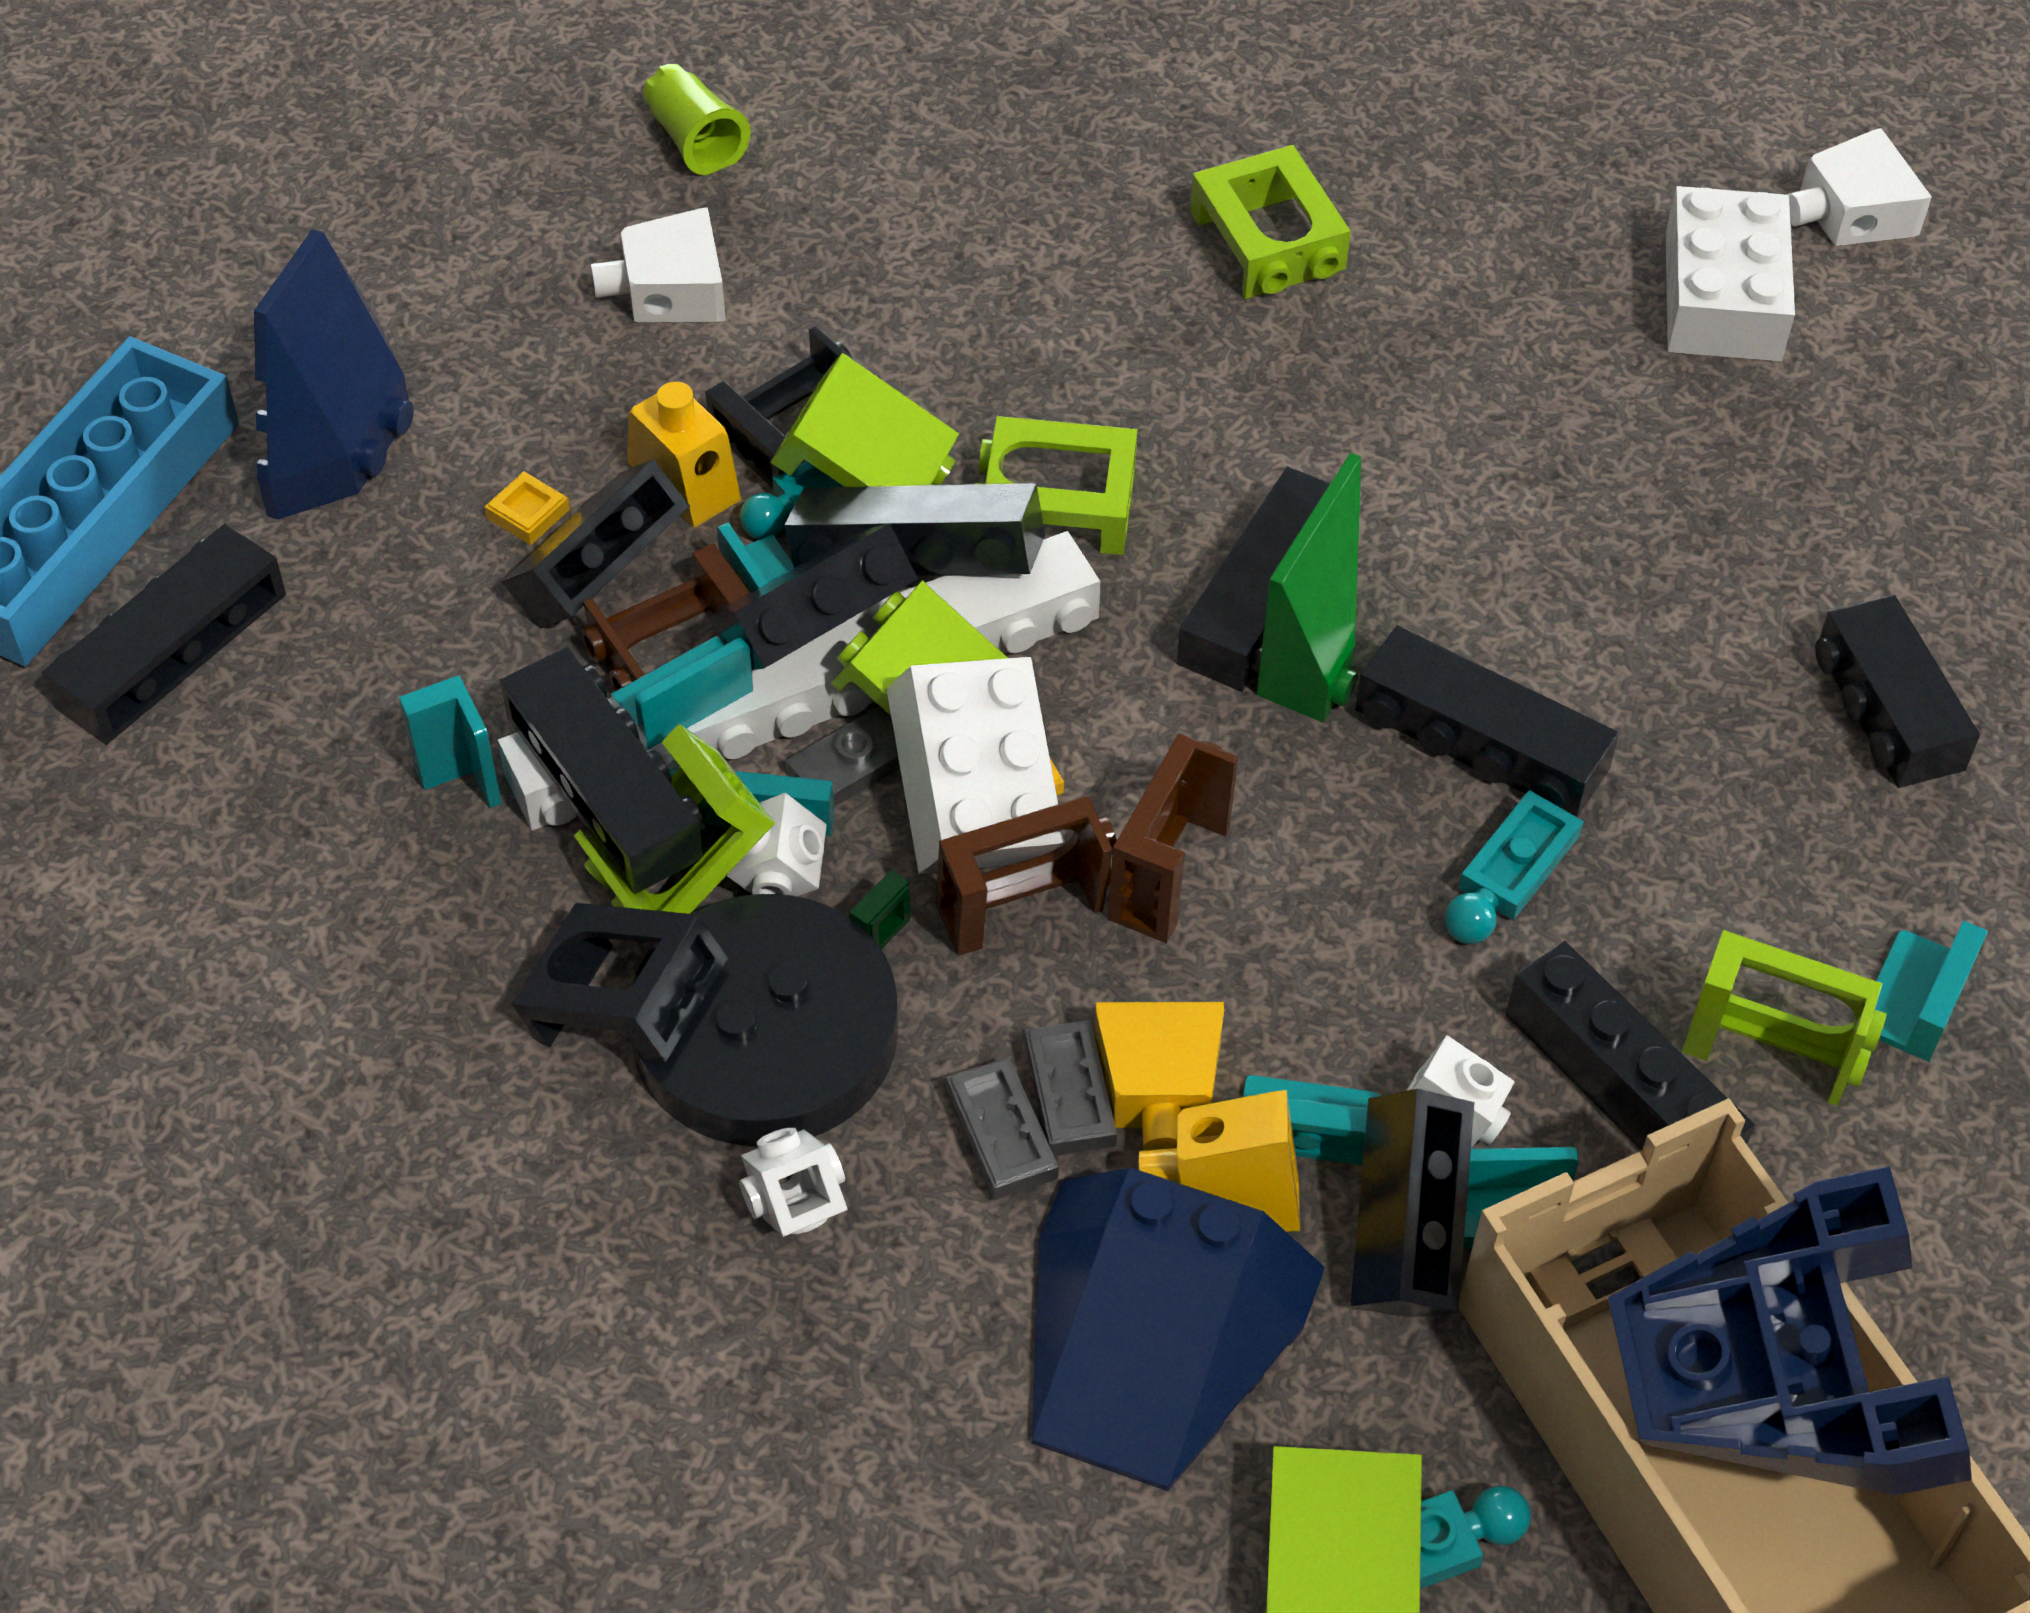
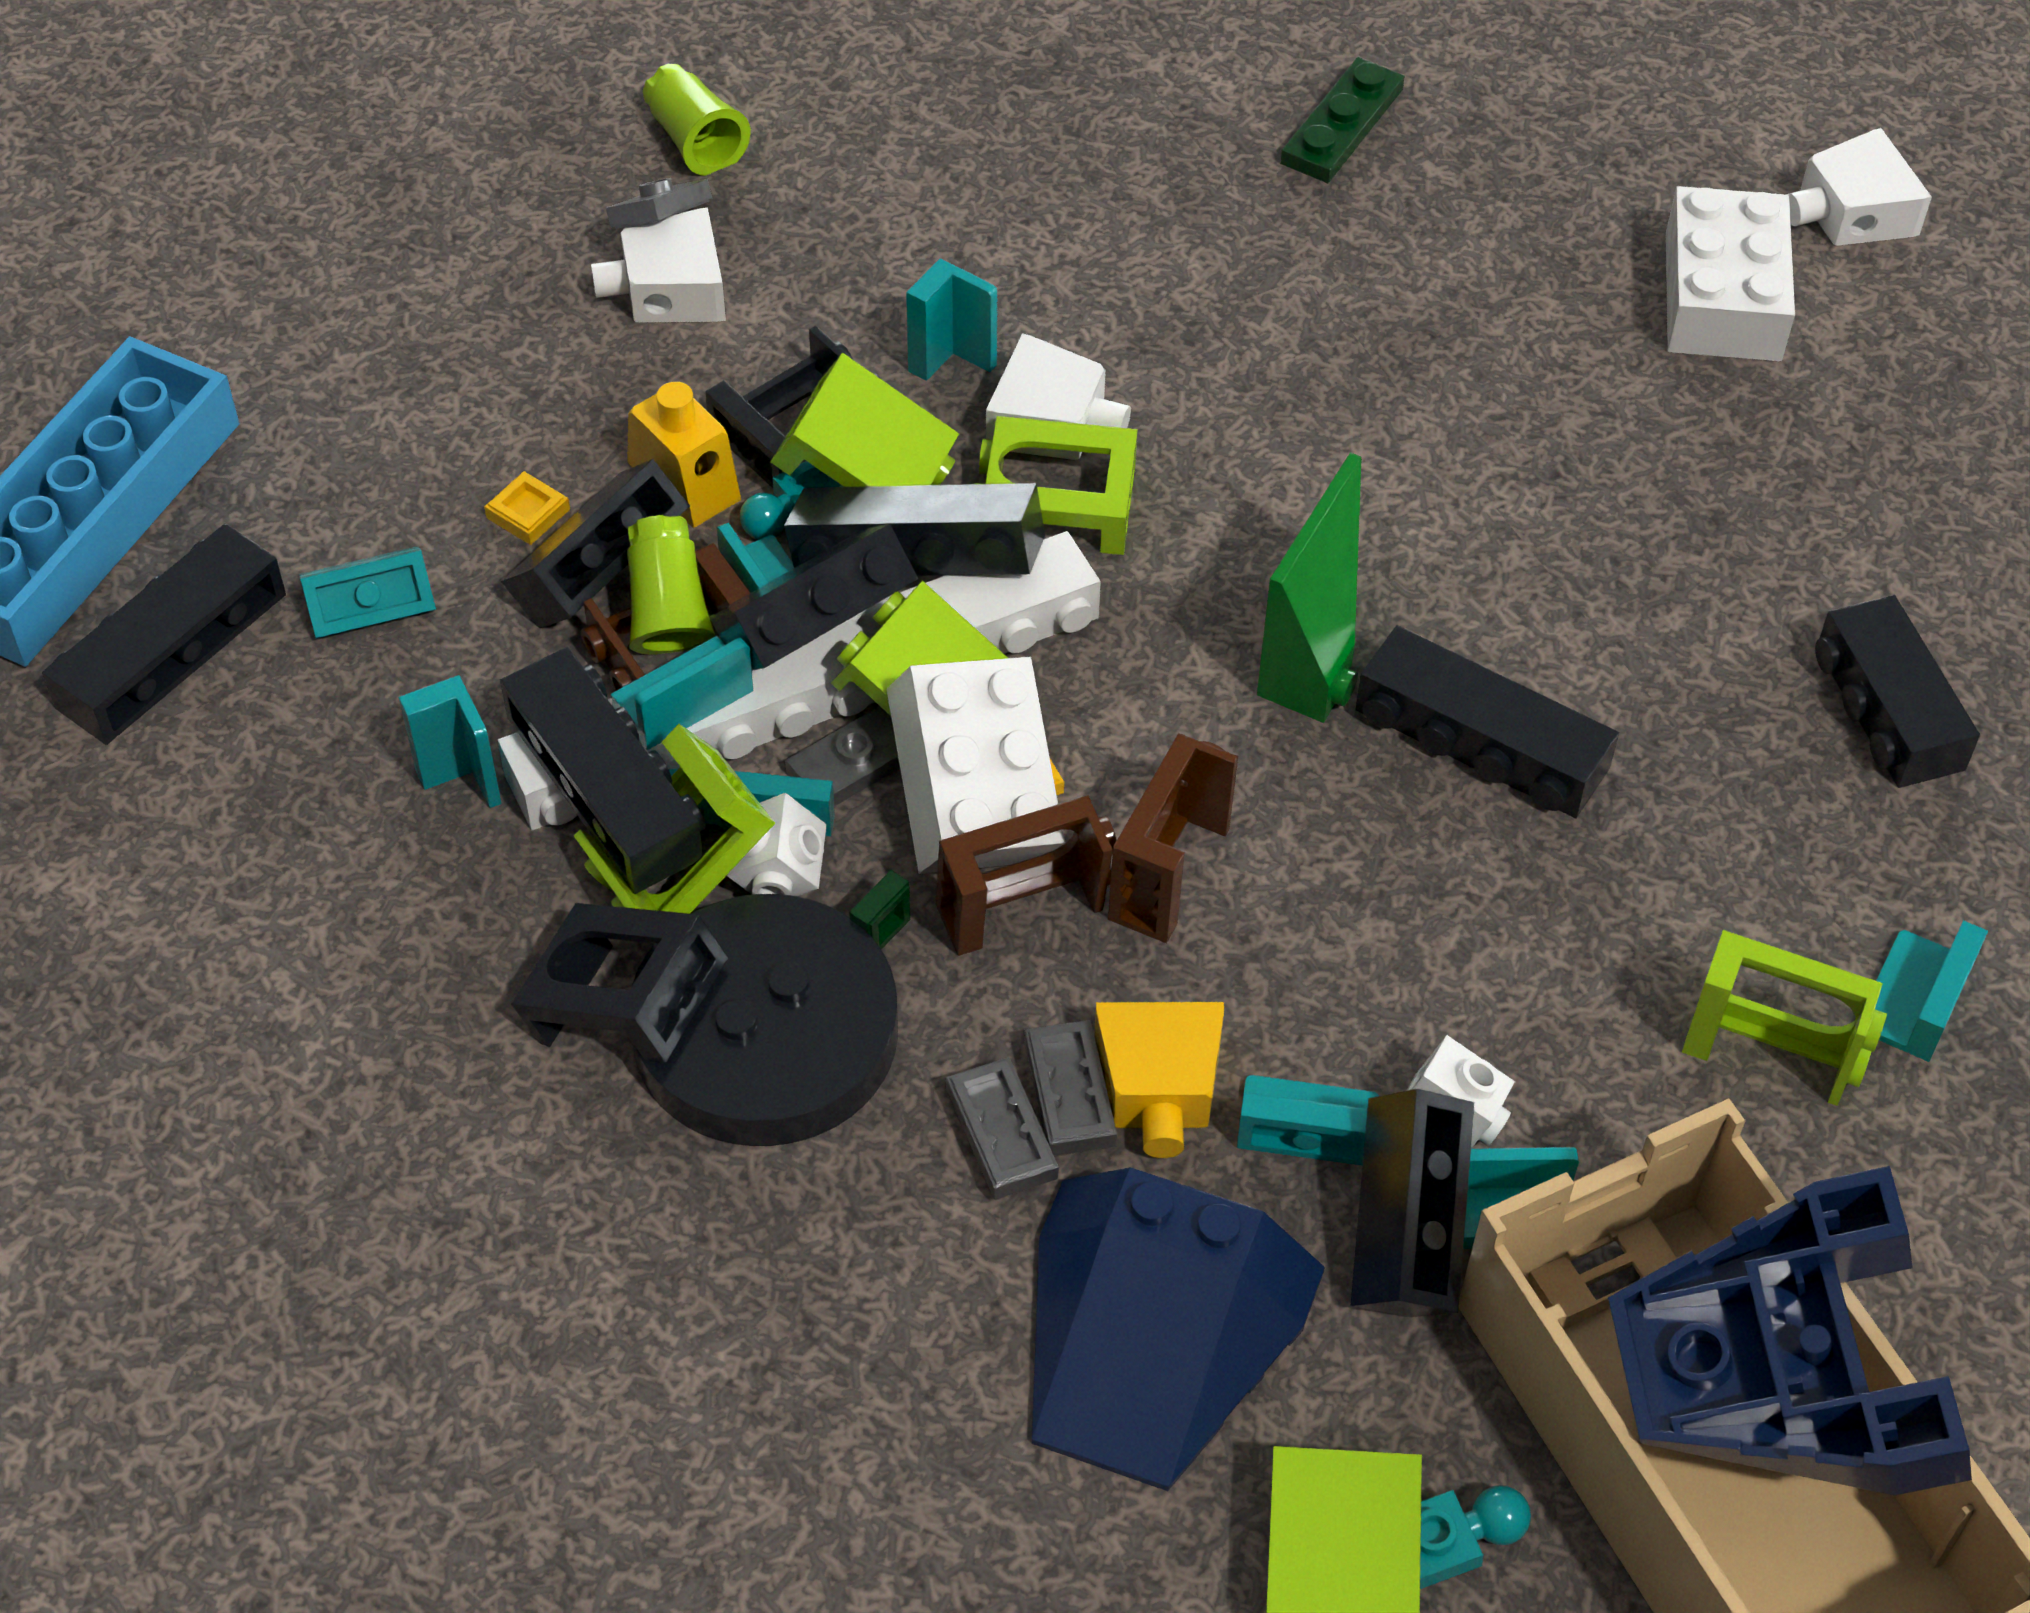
dark blue wedge [254,229,414,520] -> none
white brick [739,1128,848,1237] -> none
yellow torso [1139,1090,1300,1232] -> none
black brick [1177,466,1330,692] -> none
lime panel [1190,145,1351,299] -> none
teal plate [1444,790,1584,945] -> none
black brick [1506,940,1755,1150] -> none
none -> teal panel [299,547,436,638]
none -> flat silver plate [606,178,712,229]
none -> lime plant [627,515,716,655]
none -> teal panel [906,258,997,381]
none -> white torso [986,333,1131,460]
none -> dark green plate [1280,57,1405,184]

